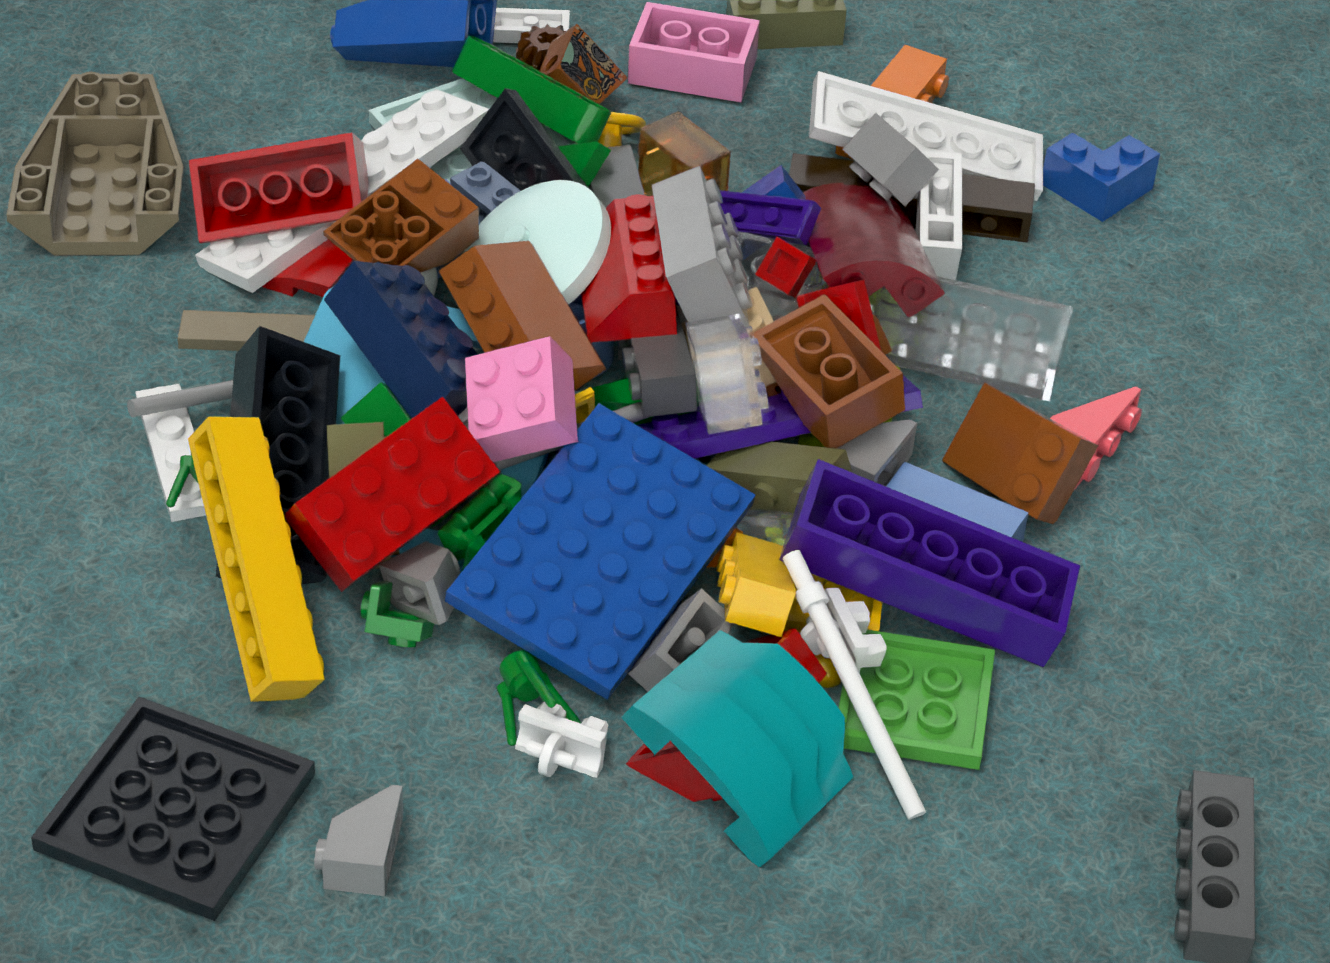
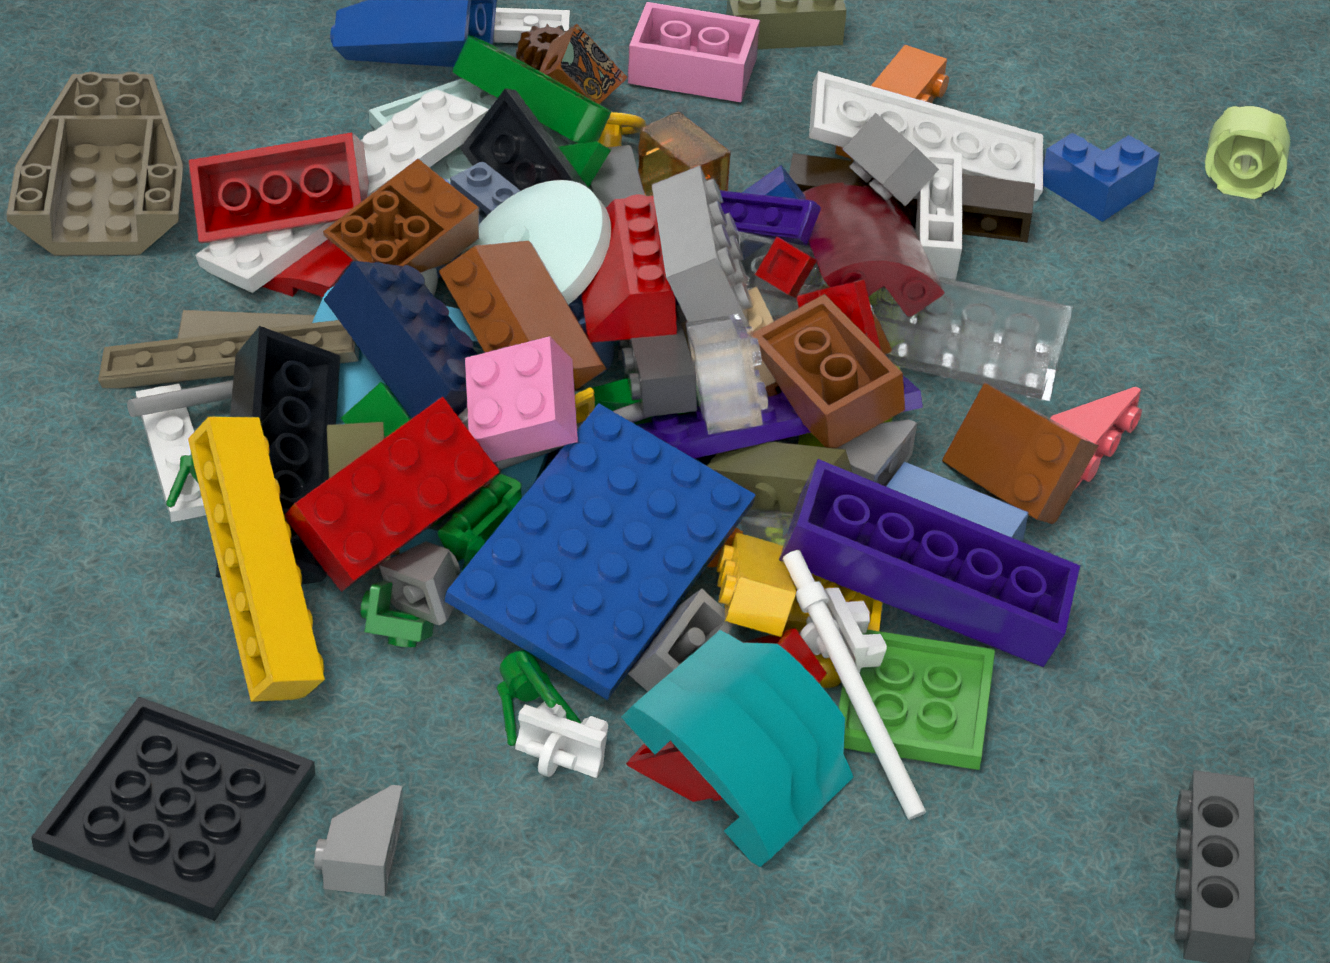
none -> dark tan tile [98,320,360,388]
none -> yellowish green brick [1205,106,1290,199]

